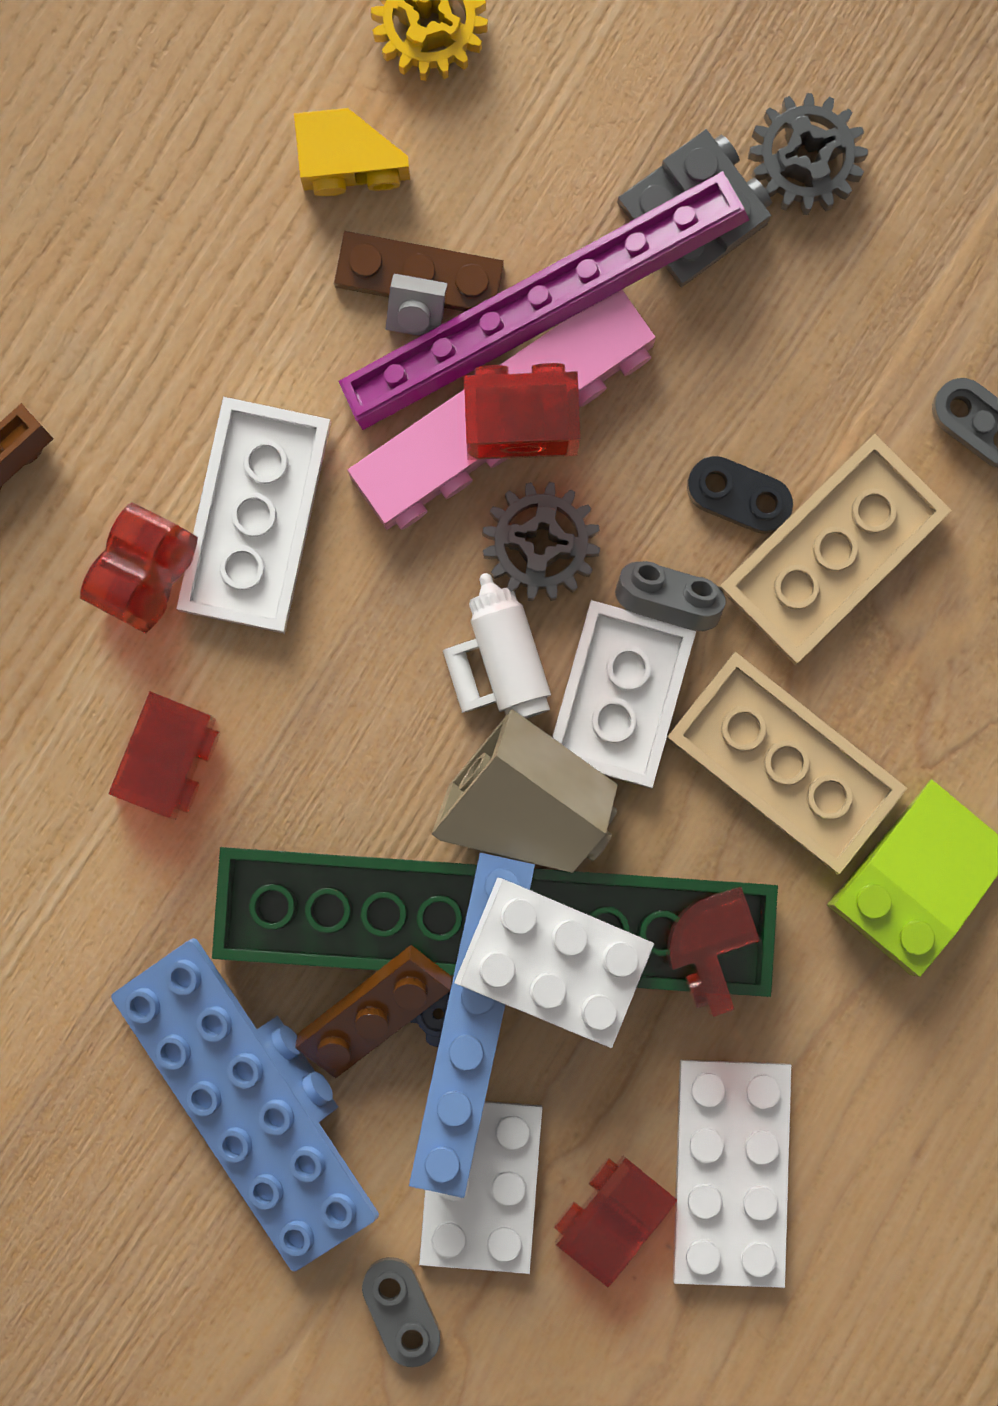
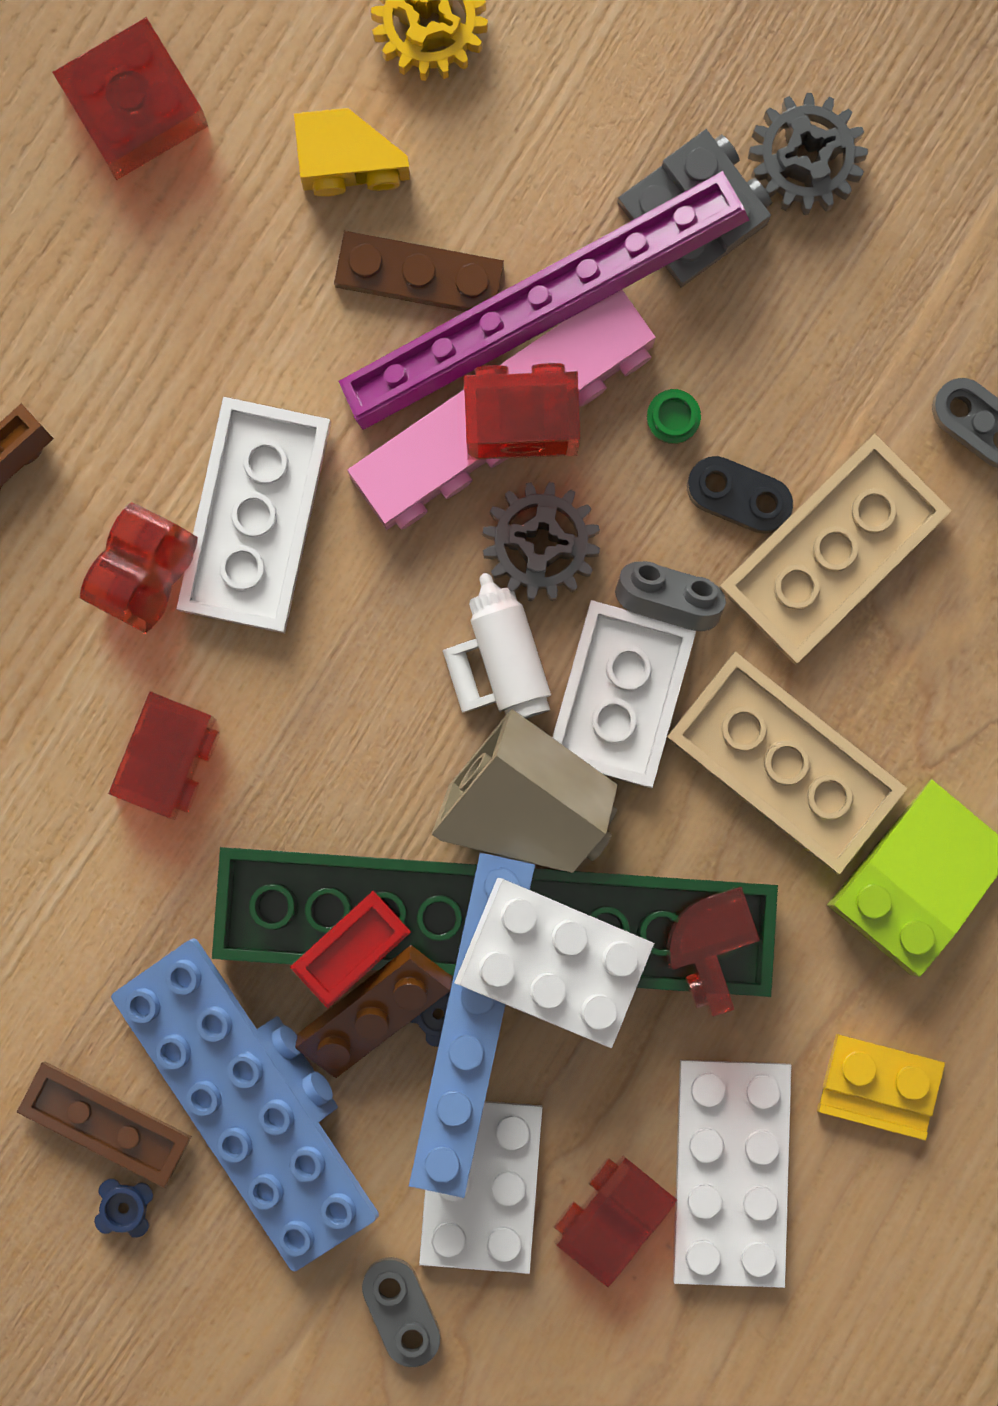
light grey plate [385,274,447,336] -> none
none -> reddish brown plate [16,1062,192,1188]
none -> clear red brick [52,17,208,181]
none -> dark blue plate [94,1179,153,1238]
none -> red tile [290,891,411,1009]
none -> green plate [646,389,701,444]
none -> yellow plate [817,1034,945,1141]

